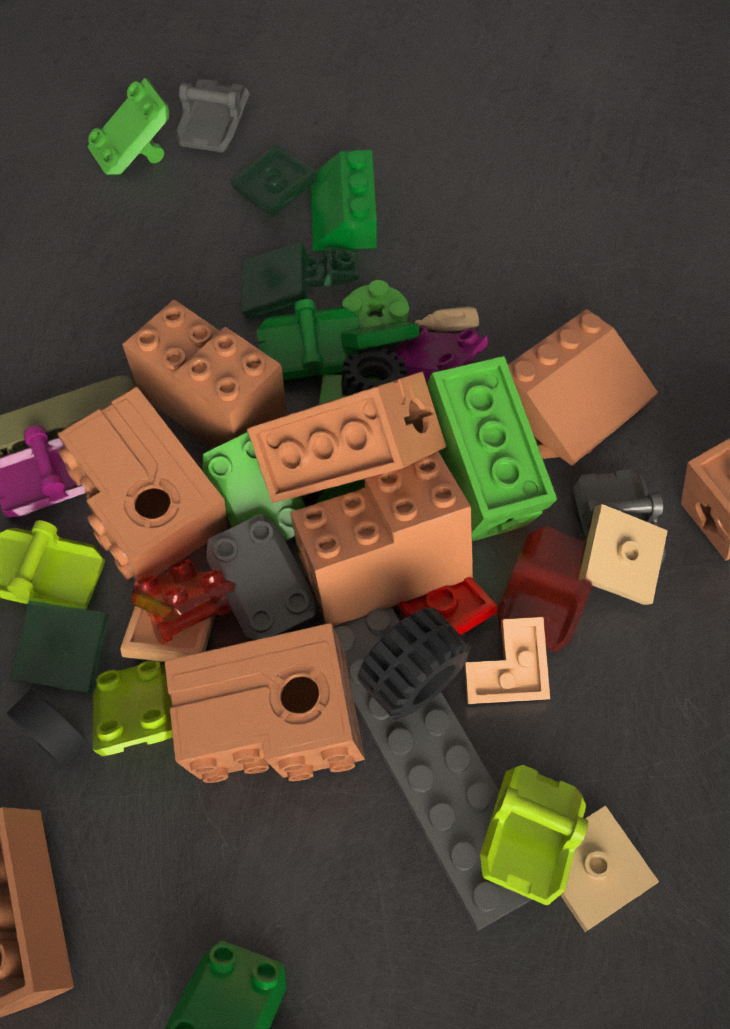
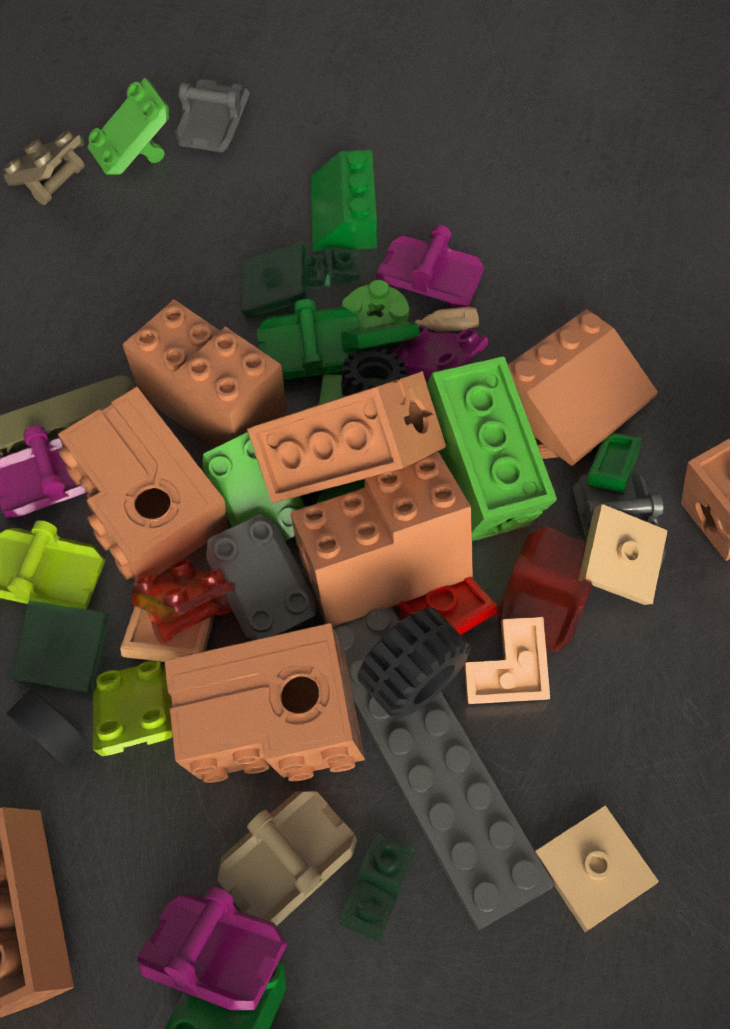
clear green plate [231,144,318,218] -> none
lime shield [480,765,588,905] -> none
none -> dark tan shield [3,130,84,205]
none -> magenta shield [137,886,287,1010]
none -> dark tan shield [216,791,357,926]
none -> clear green slope [339,832,416,942]
none -> magenta shield [376,225,484,308]
none -> green tile [587,433,642,493]

